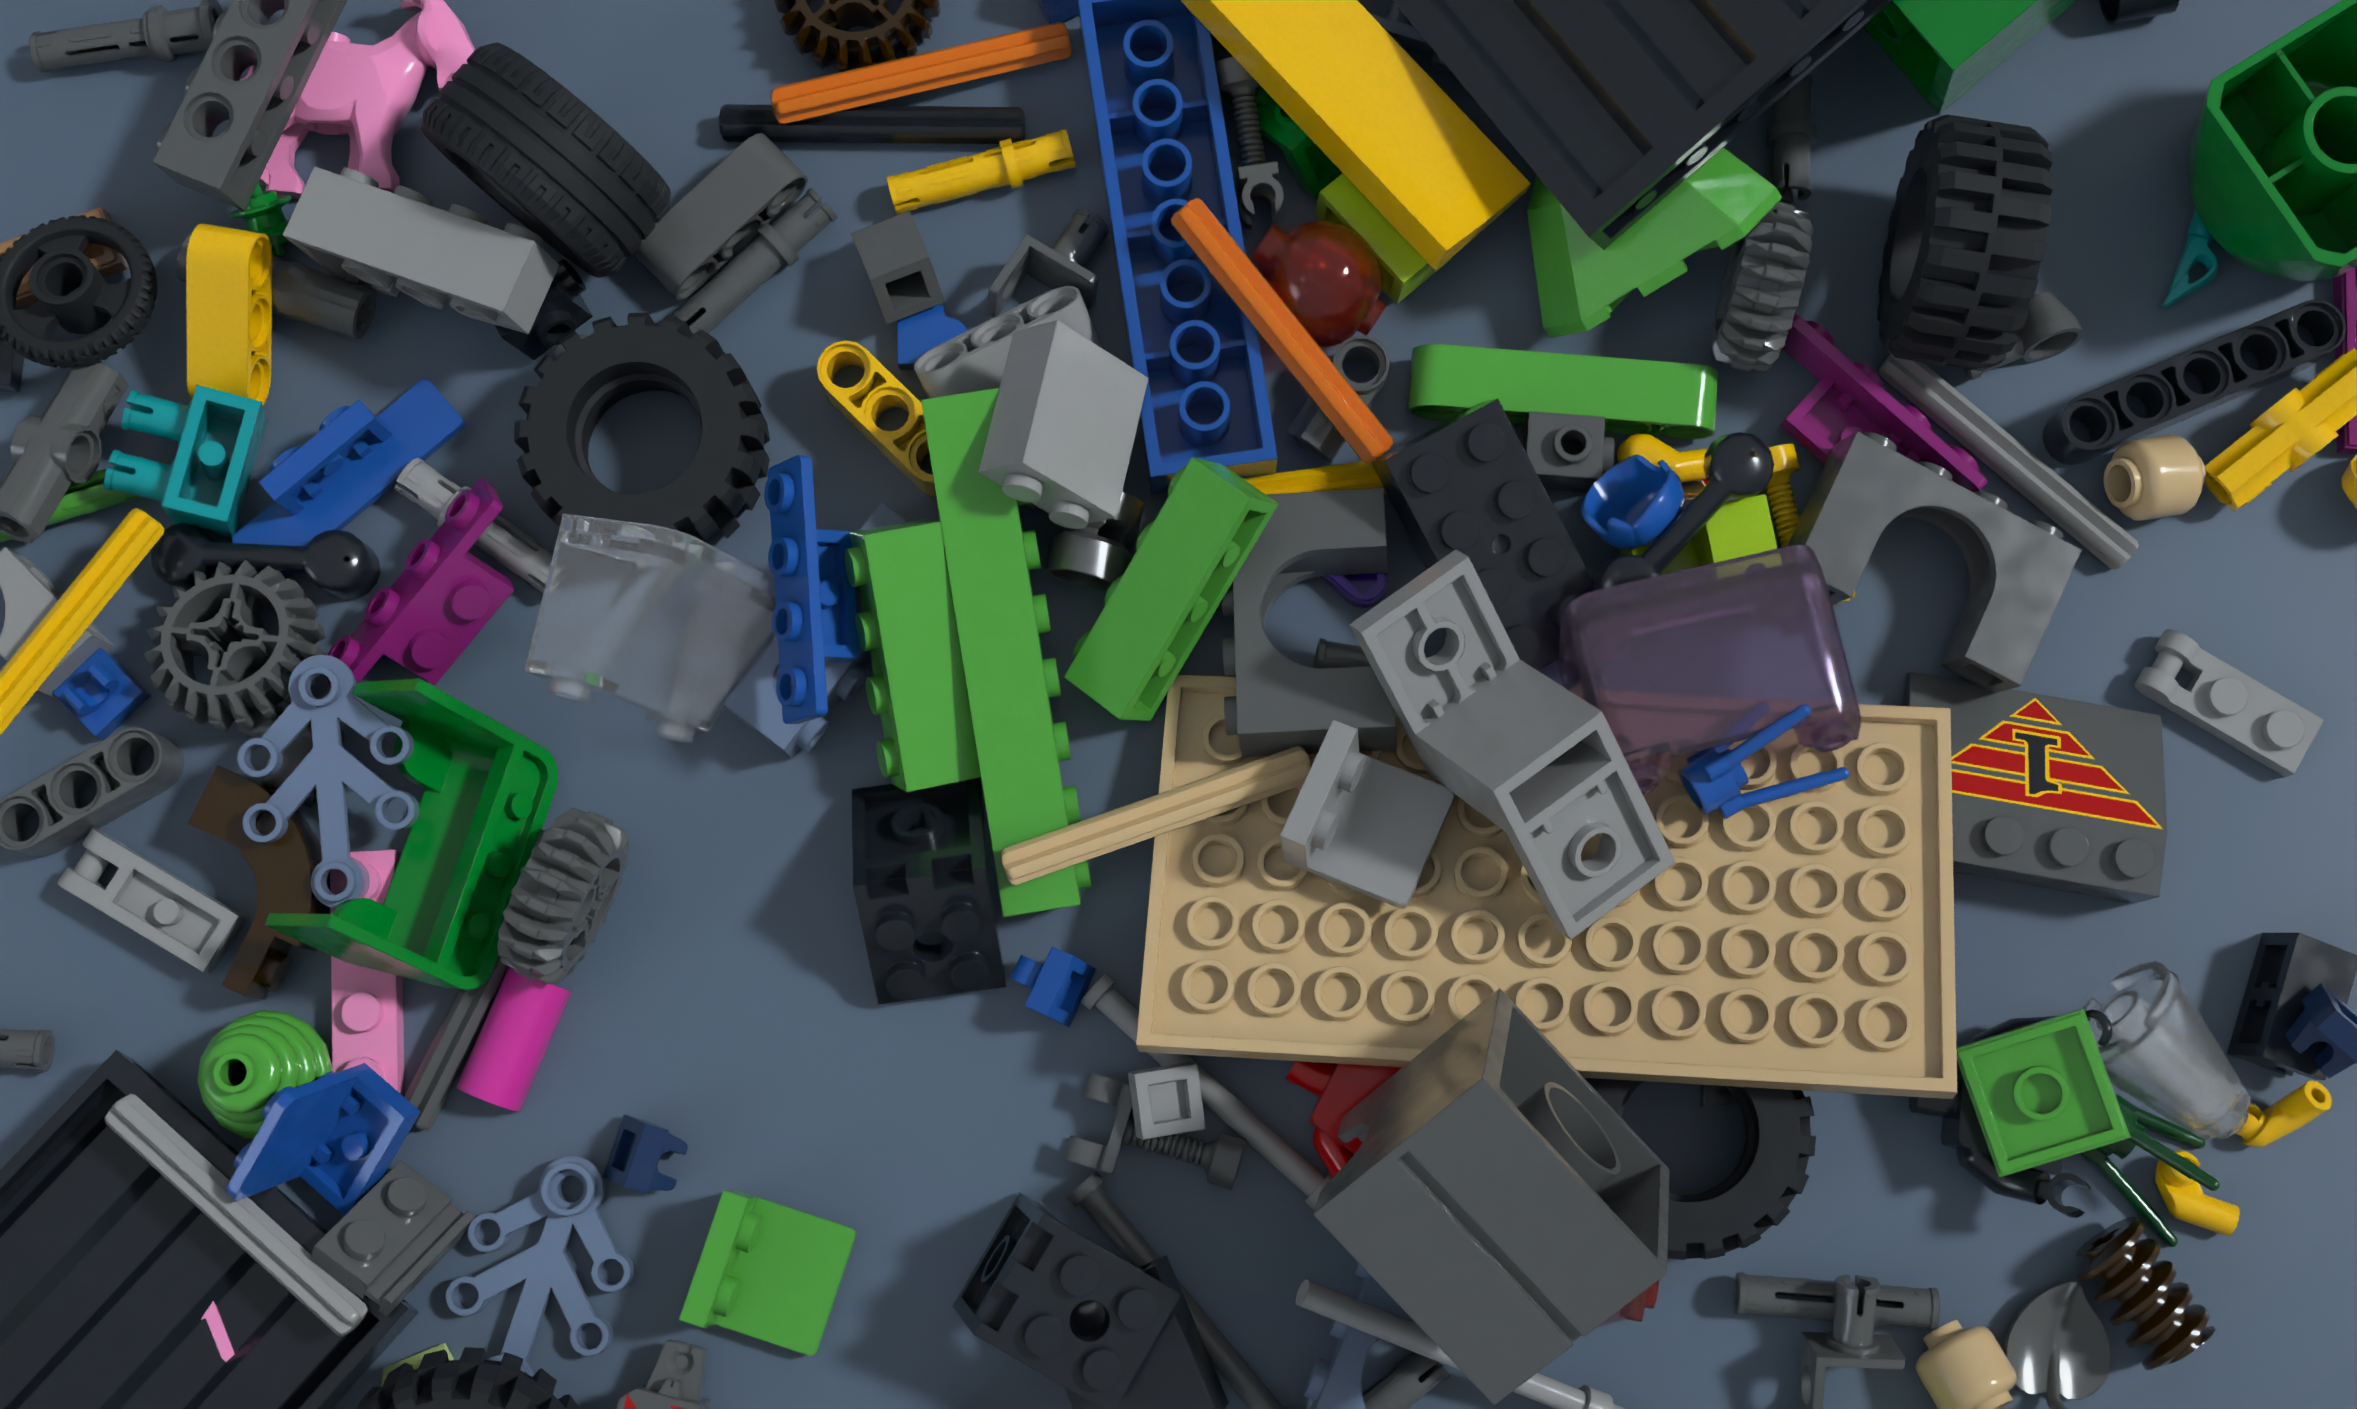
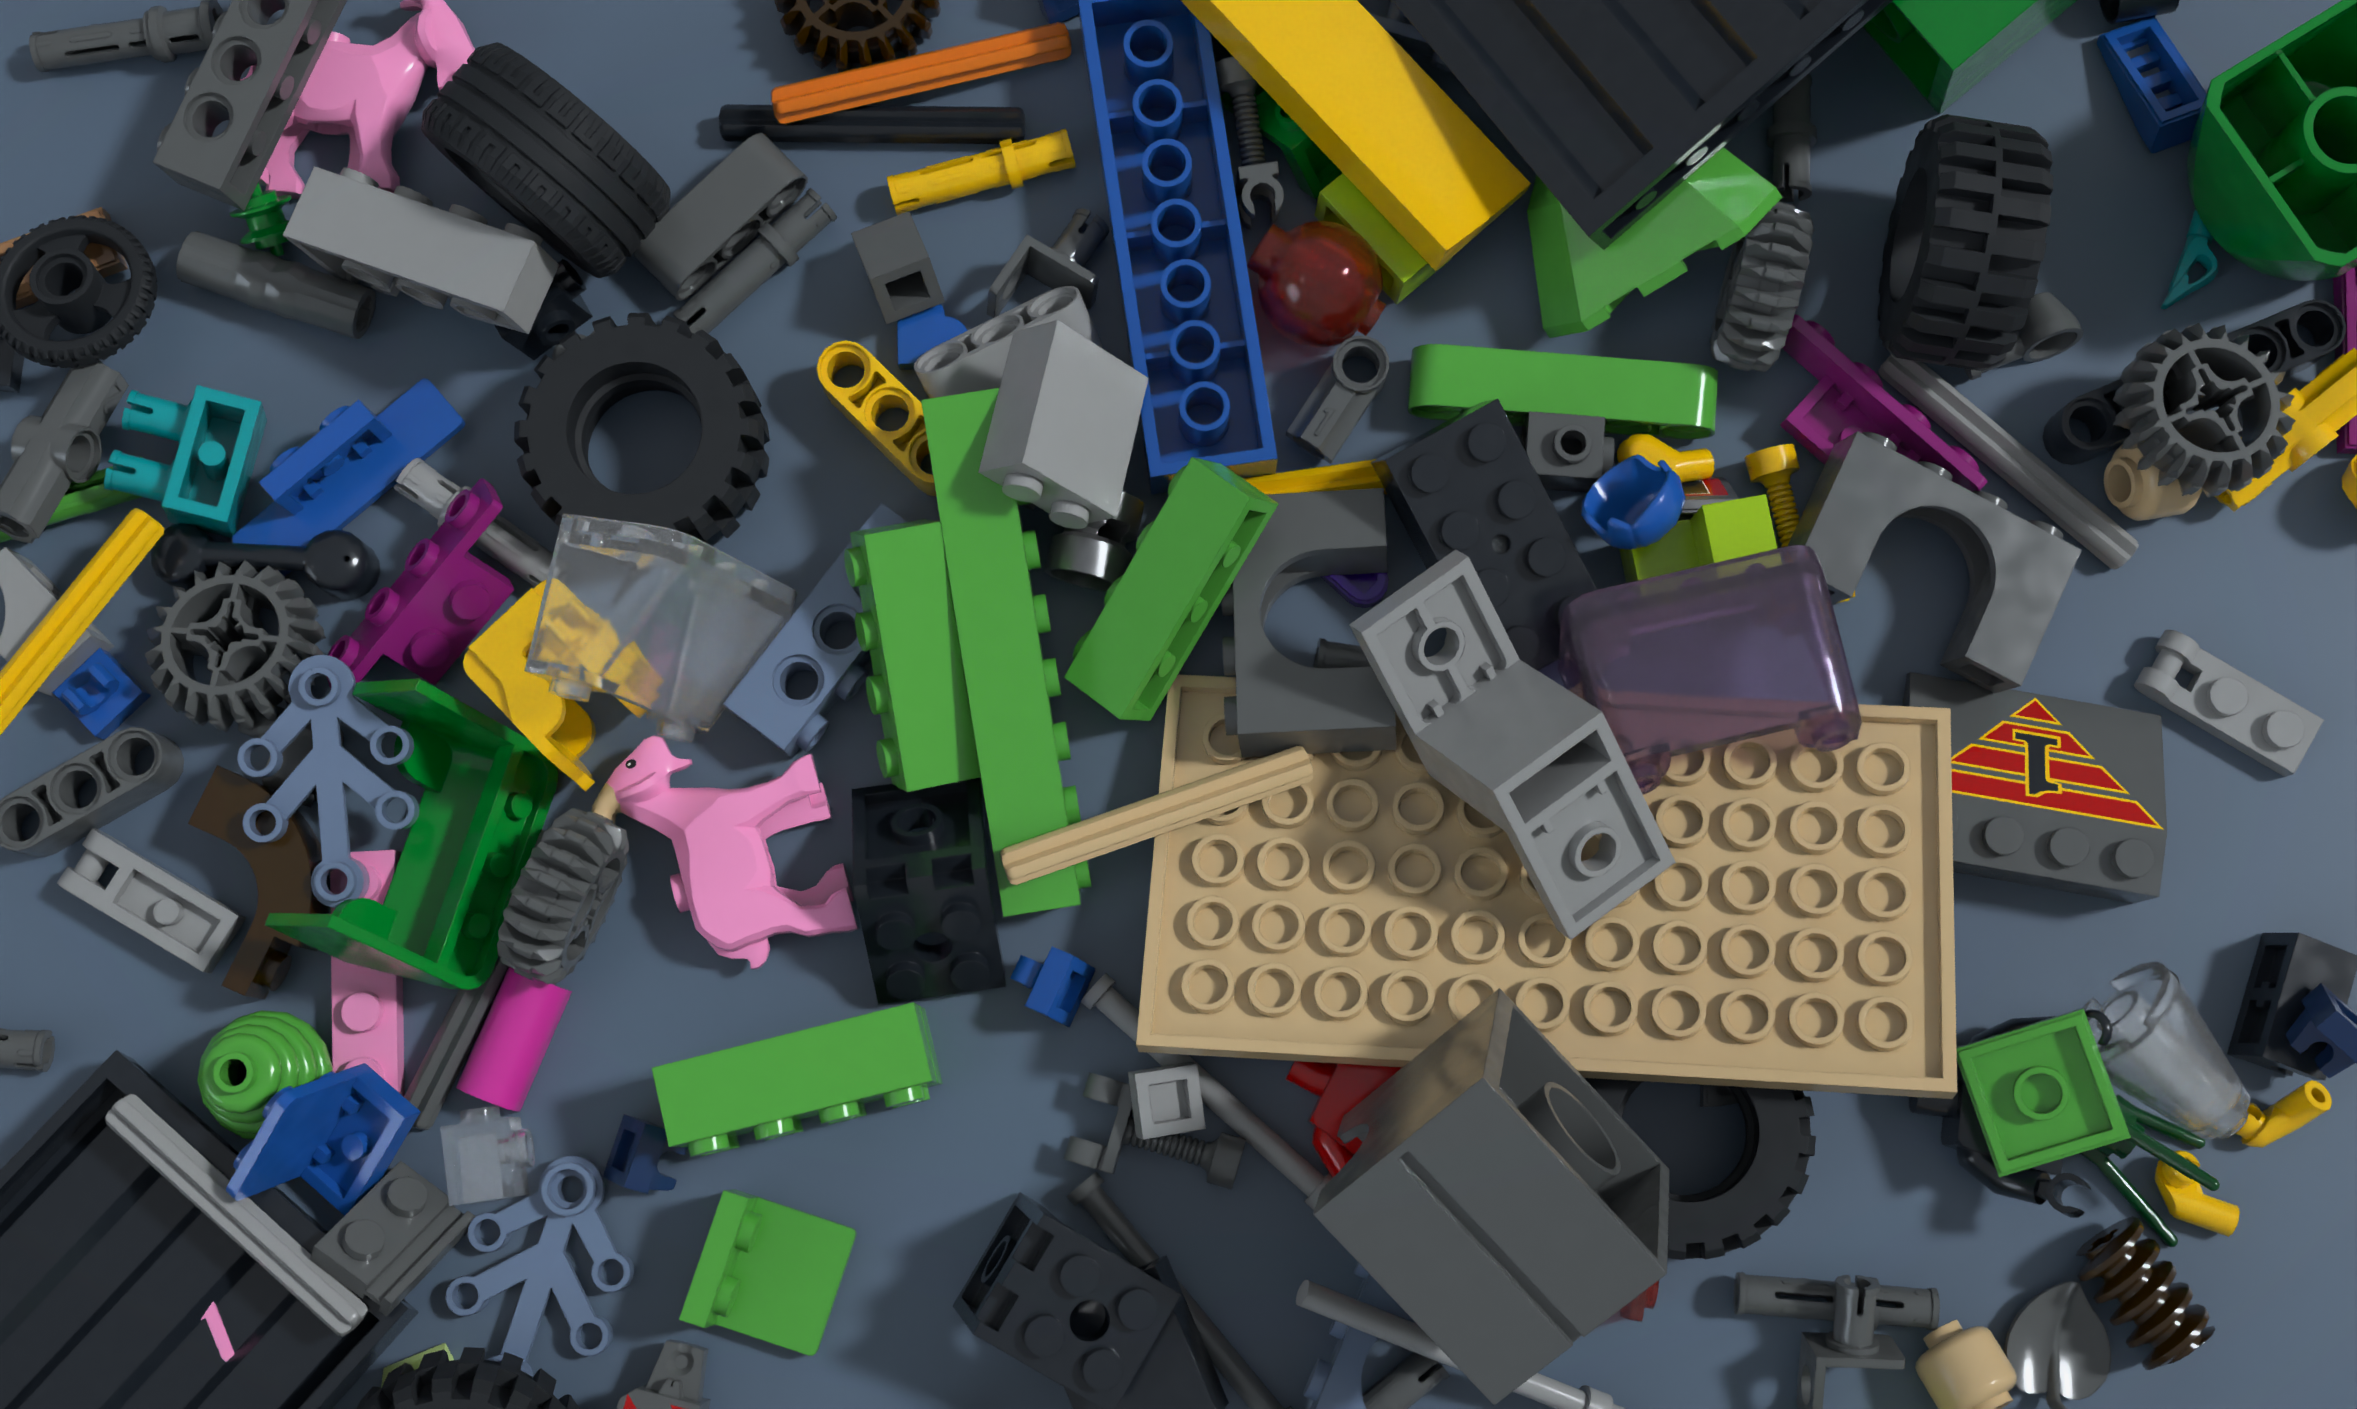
yellow beam [186,223,272,405] -> none
blue bracket [764,455,860,724] -> none
orange axle [1171,198,1393,464] -> none
light grey bracket [1280,720,1455,909] -> none
black piece [1593,432,1774,619] -> none
blue plant [1678,702,1850,819] -> none
none -> clear brick [440,1106,535,1206]
none -> yellow animal [463,579,659,792]
none -> bright pink animal [591,735,859,969]
none -> bright green piece [652,1002,943,1157]
none -> blue slope [2097,16,2206,153]
none -> dark grey gear [2113,323,2296,498]

